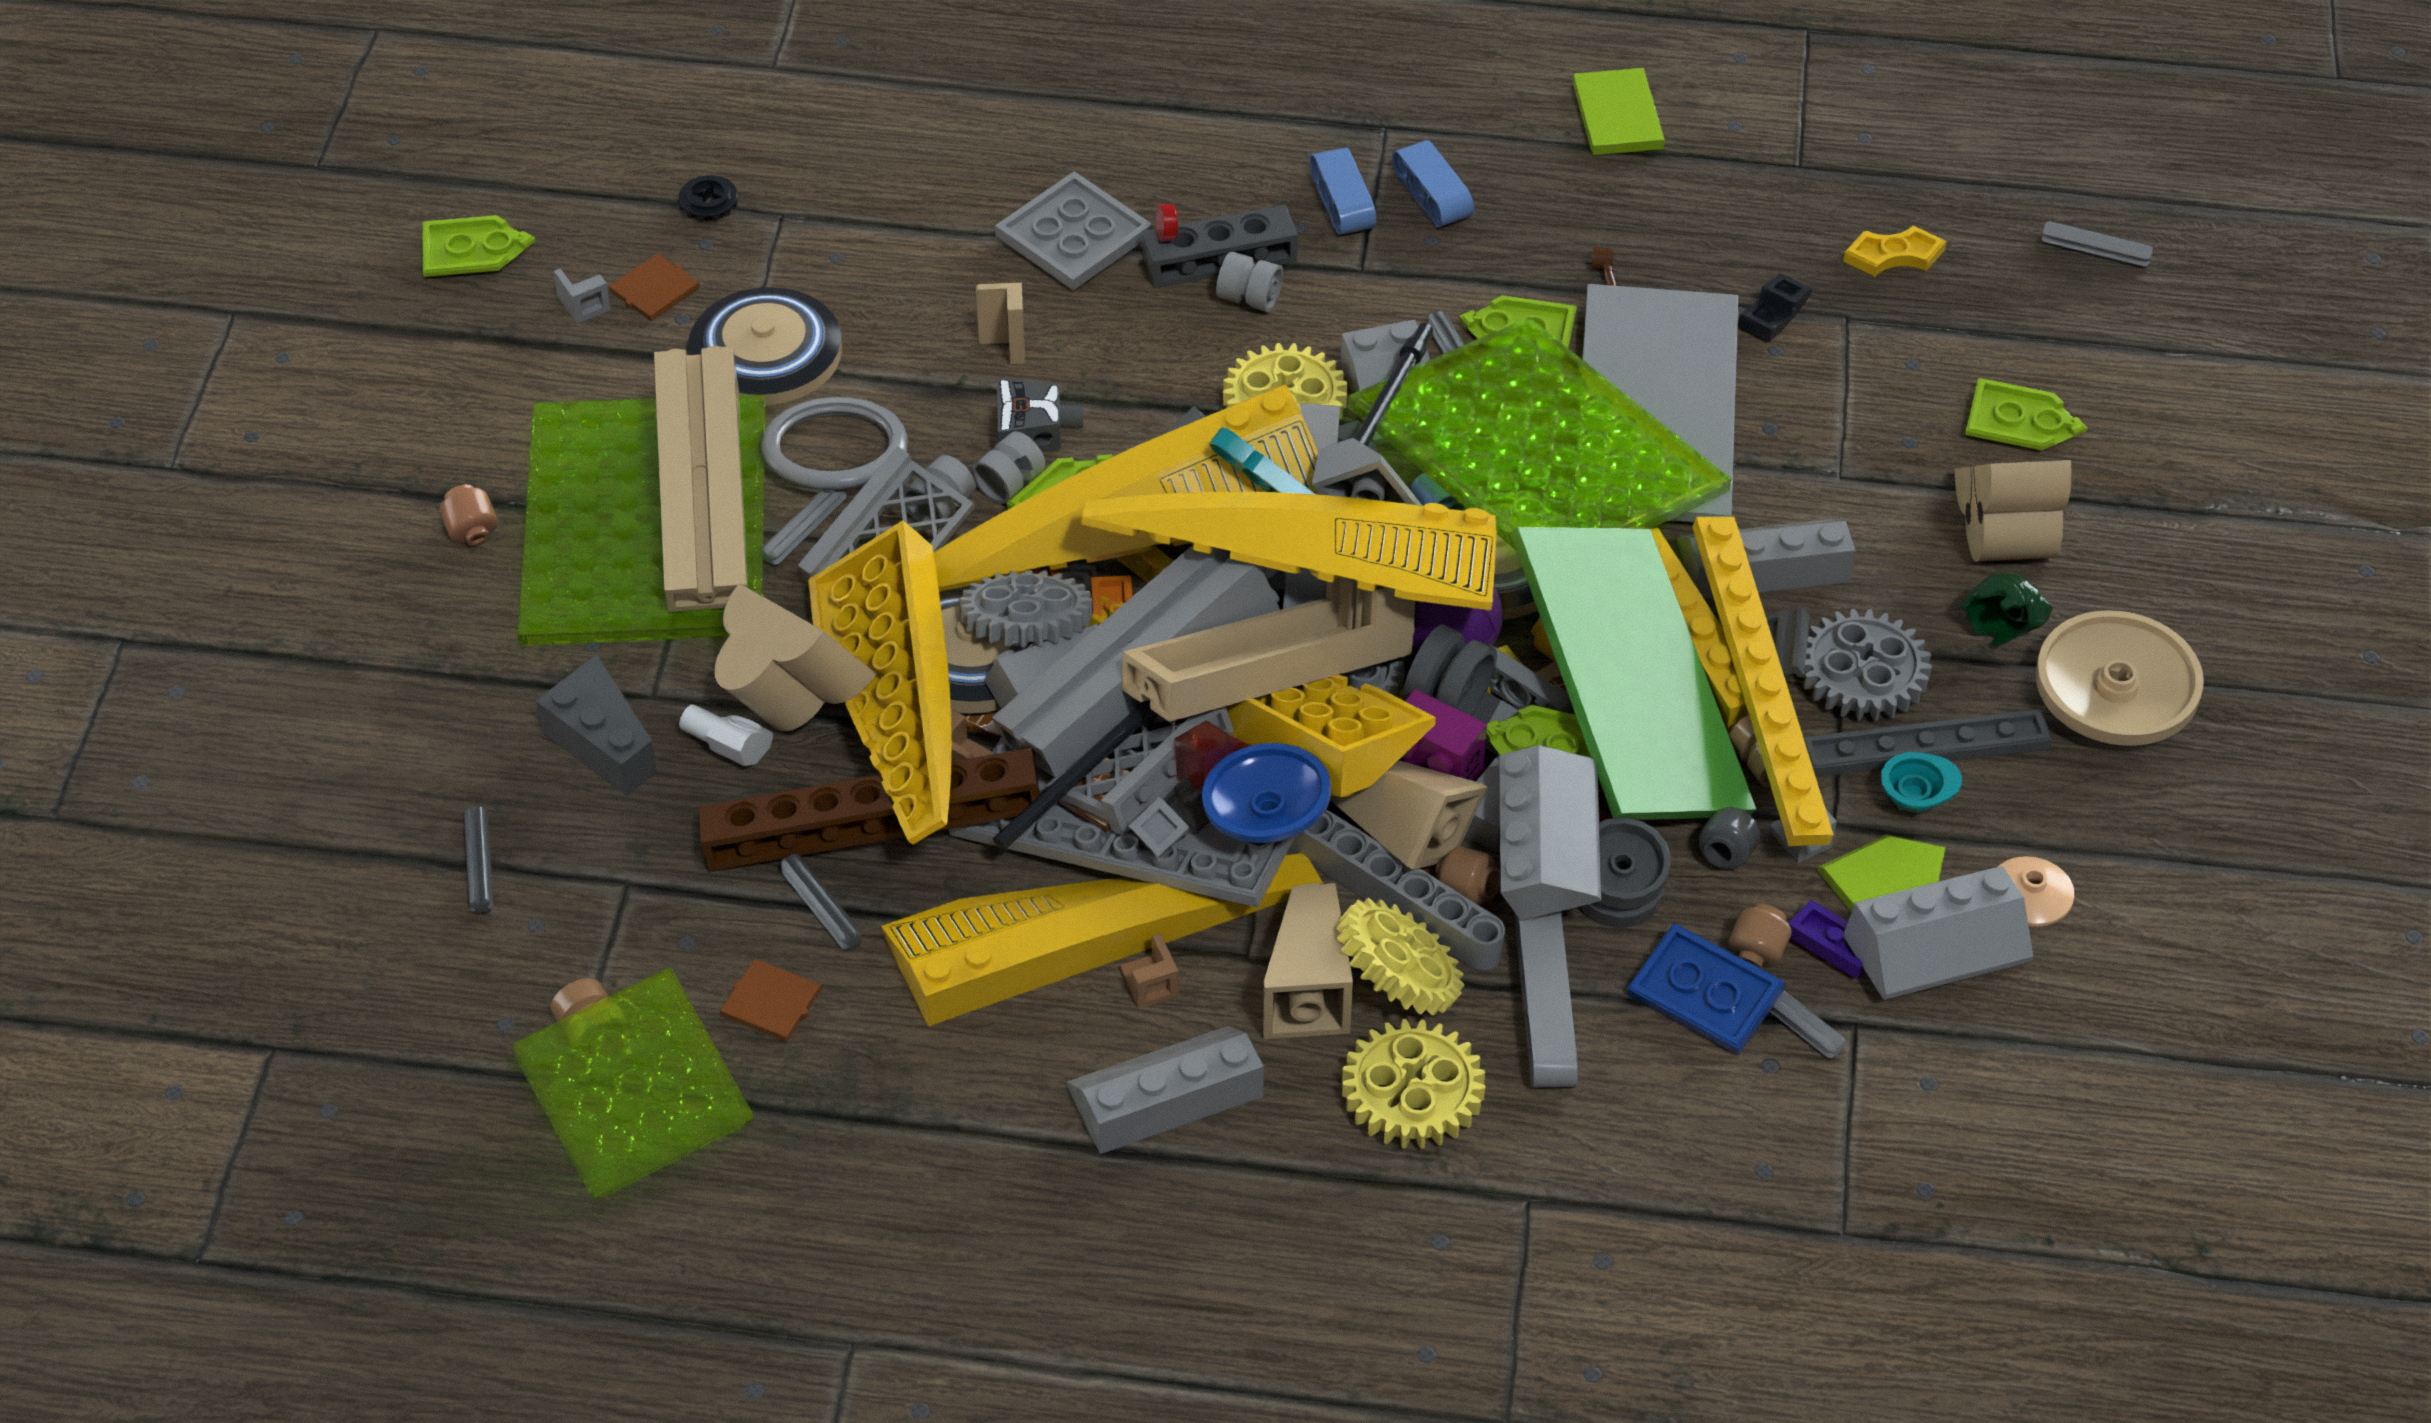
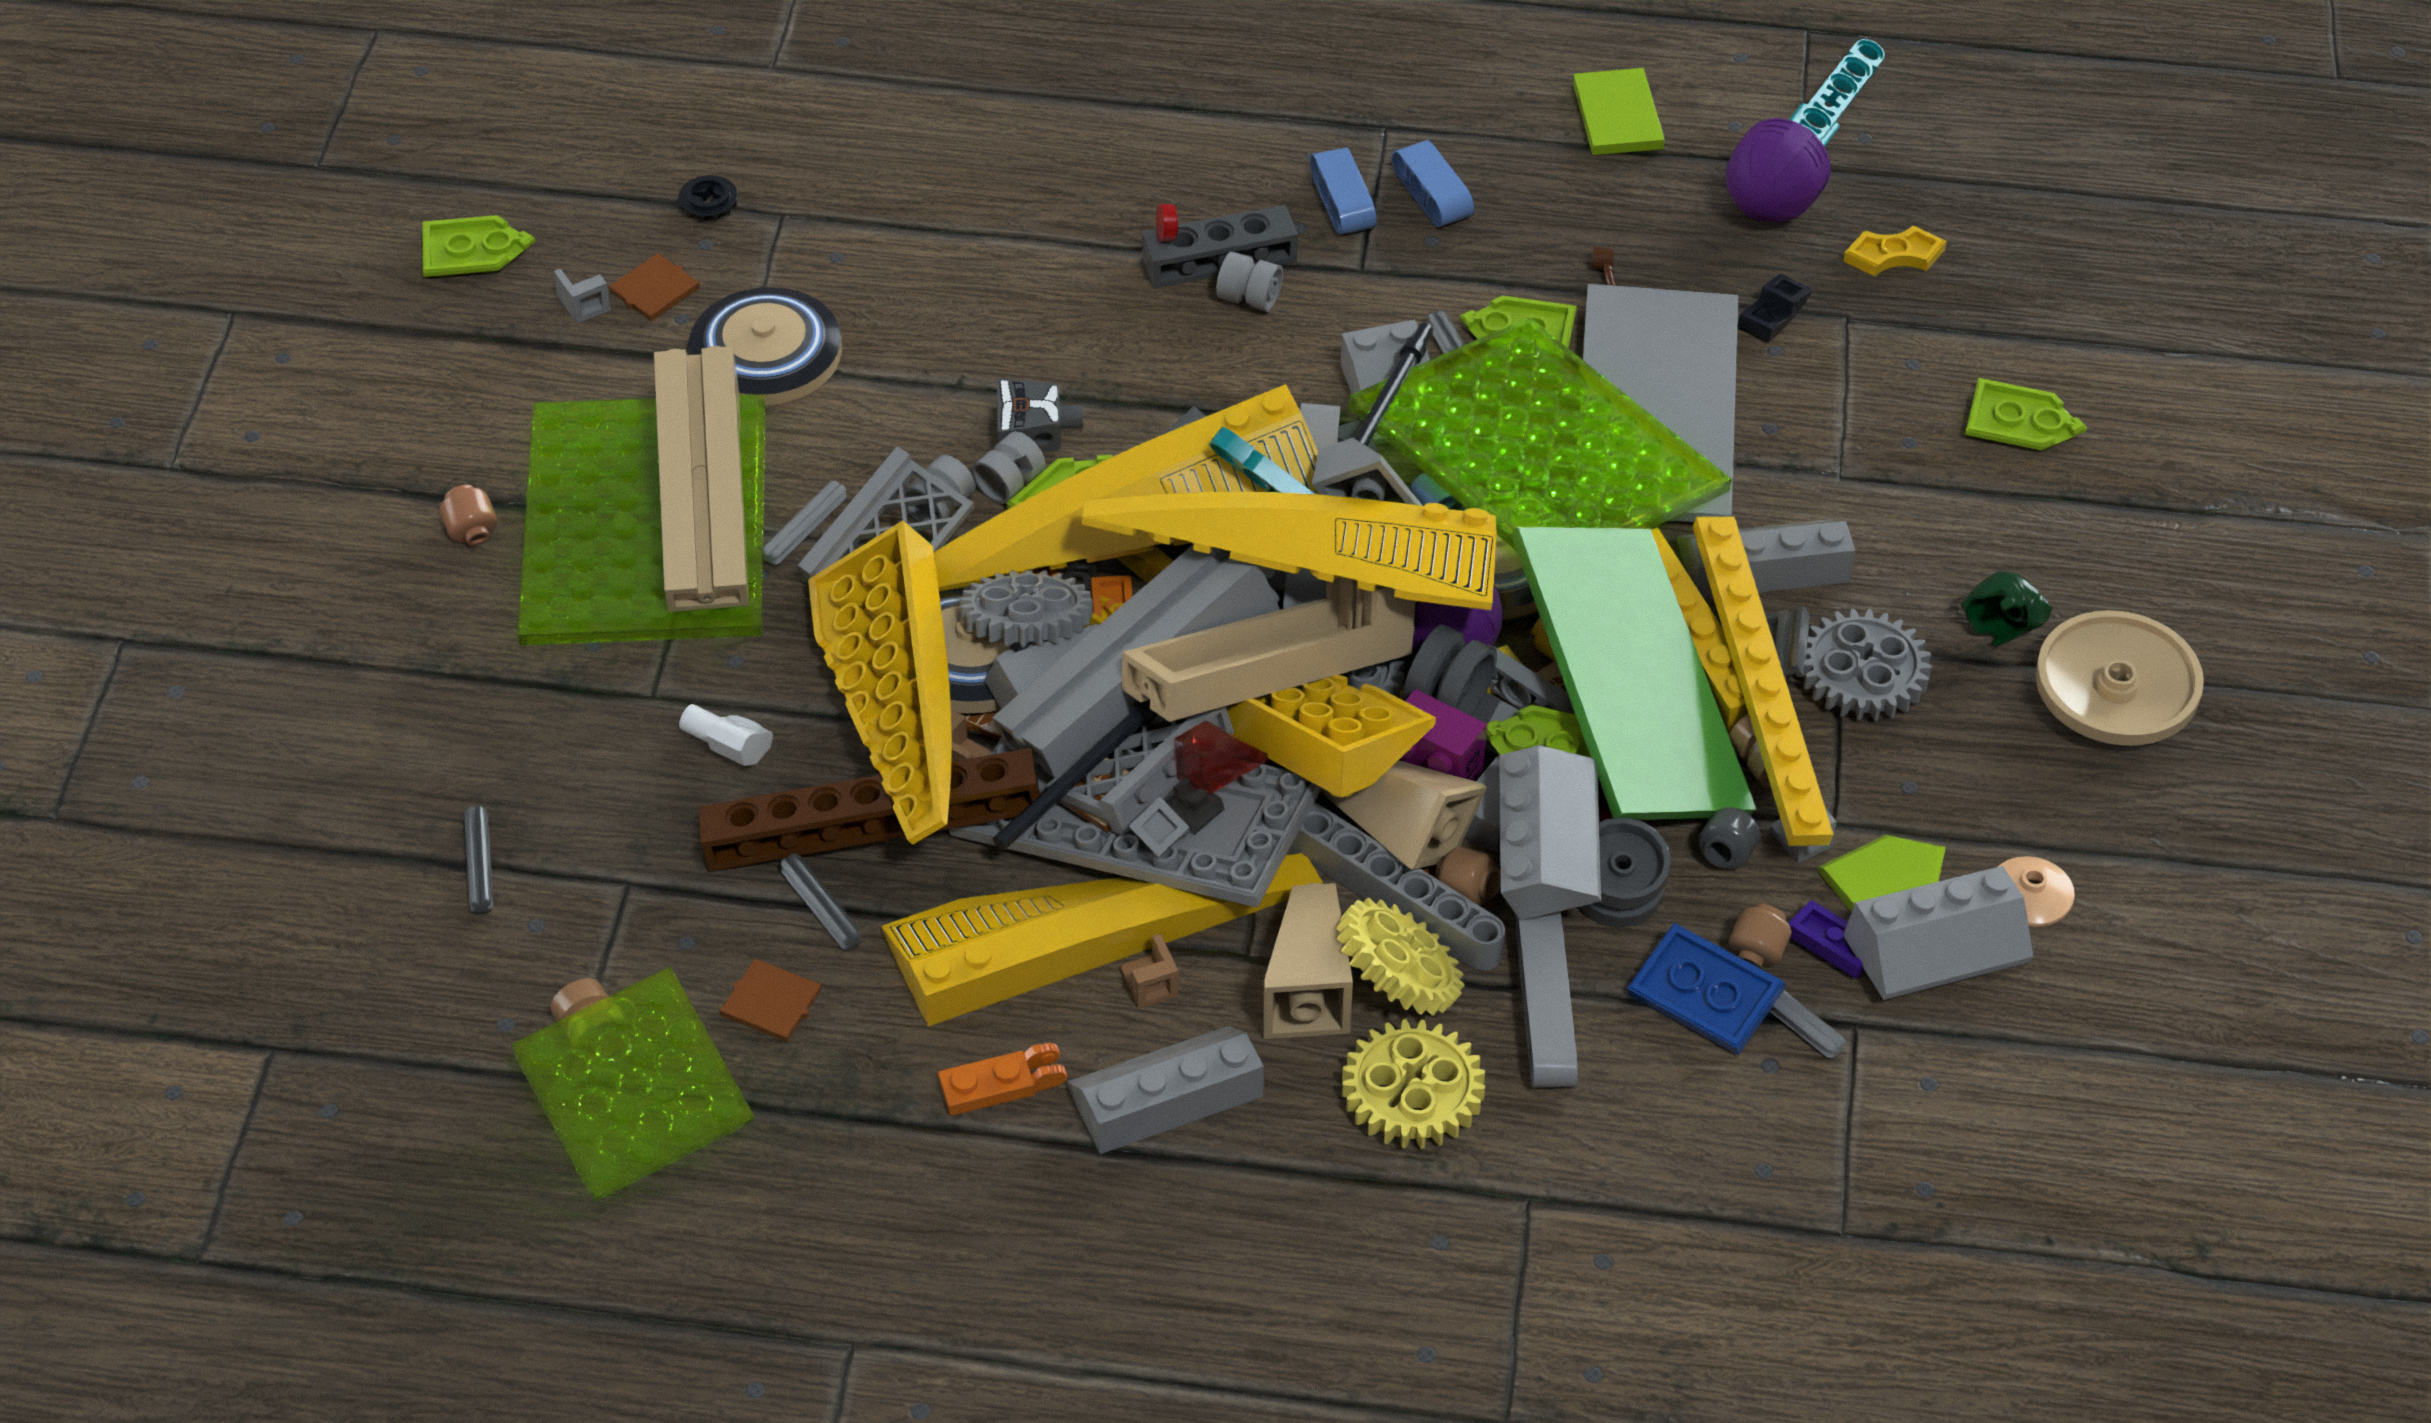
dark grey wedge [536,654,657,796] -> none
tan brick [715,583,876,731] -> none
light grey wedge [760,397,908,490] -> none
tan panel [976,283,1025,365] -> none
light grey plate [995,171,1153,291] -> none
blue dish [1202,743,1331,843] -> none
light yellow gear [1223,343,1347,419] -> none
dark grey tile [1803,709,2052,777] -> none
teal piece [1881,752,1962,815] -> none
tan brick [1954,460,2071,562] -> none
light grey axle [2042,221,2153,267] -> none
none -> orange hinge [938,1042,1068,1116]
none -> dark purple piece [1726,39,1885,223]

